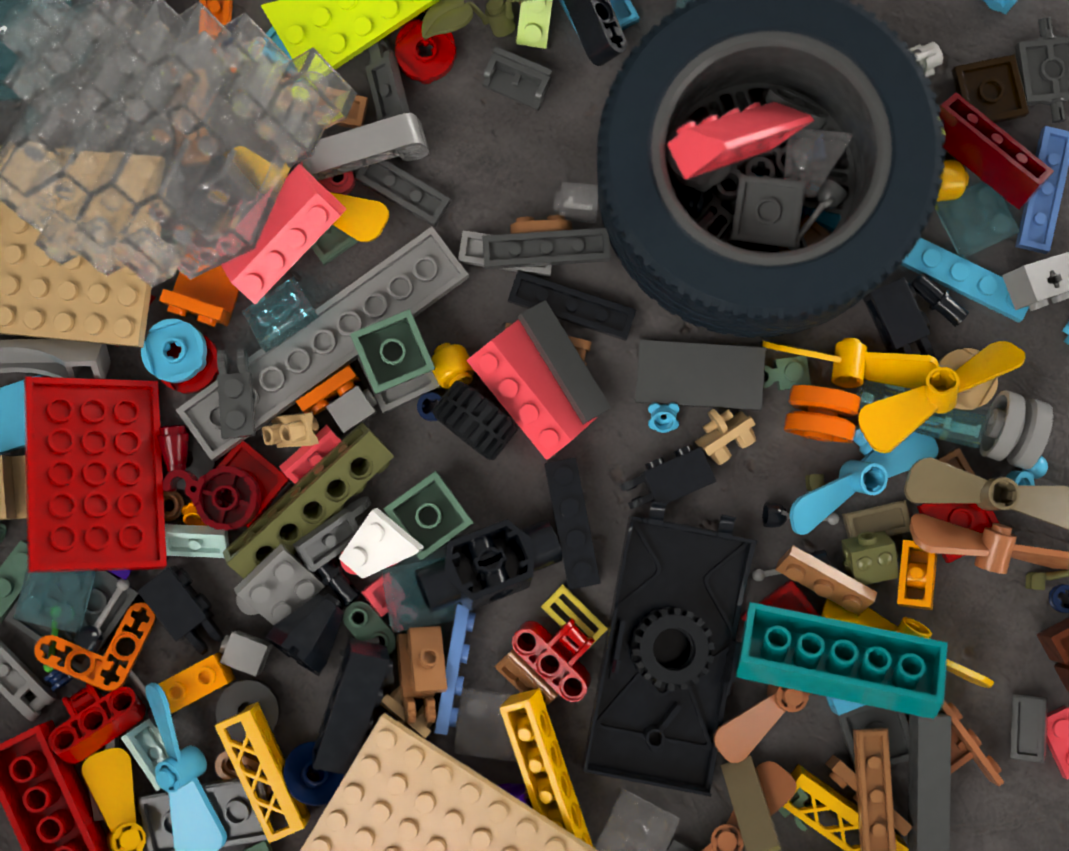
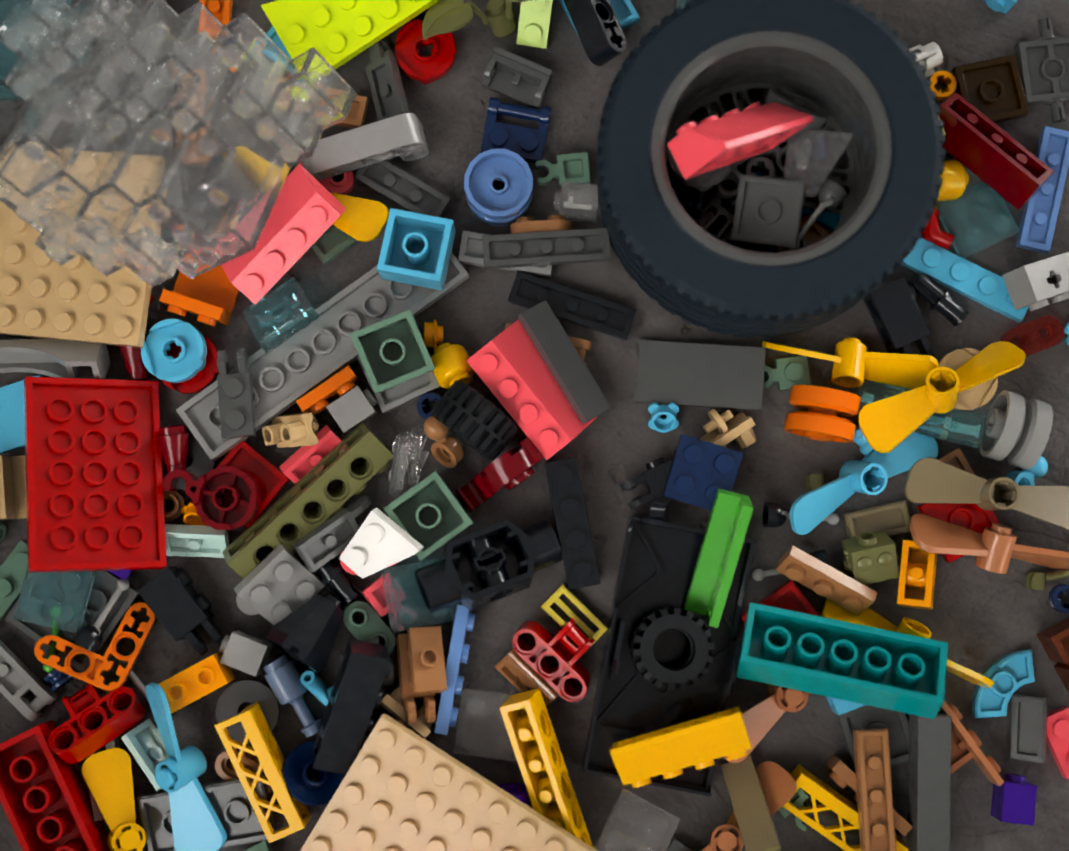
none -> dark red cone [118,334,148,380]
none -> sand blue piece [263,654,322,738]
none -> medium azure arm [300,670,333,706]
none -> medium azure brick [377,208,456,291]
none -> clear wing [388,422,429,498]
none -> medium nougat plate [423,415,464,468]
none -> light orange plate [424,319,443,350]
none -> dark red piece [456,438,544,512]
none -> medium blue wheel [464,149,533,226]
none -> dark blue plate [481,97,551,163]
none -> sand green plate [535,152,591,188]
none -> yellow slope [610,706,752,788]
none -> dark blue plate [662,434,743,510]
none -> bright green fence [684,489,753,628]
none -> red arm [921,208,955,250]
none -> light orange bush [929,70,957,102]
none -> medium azure tile [971,649,1035,718]
none -> dark purple brick [991,773,1037,825]
none -> clear red plate [1000,316,1064,356]

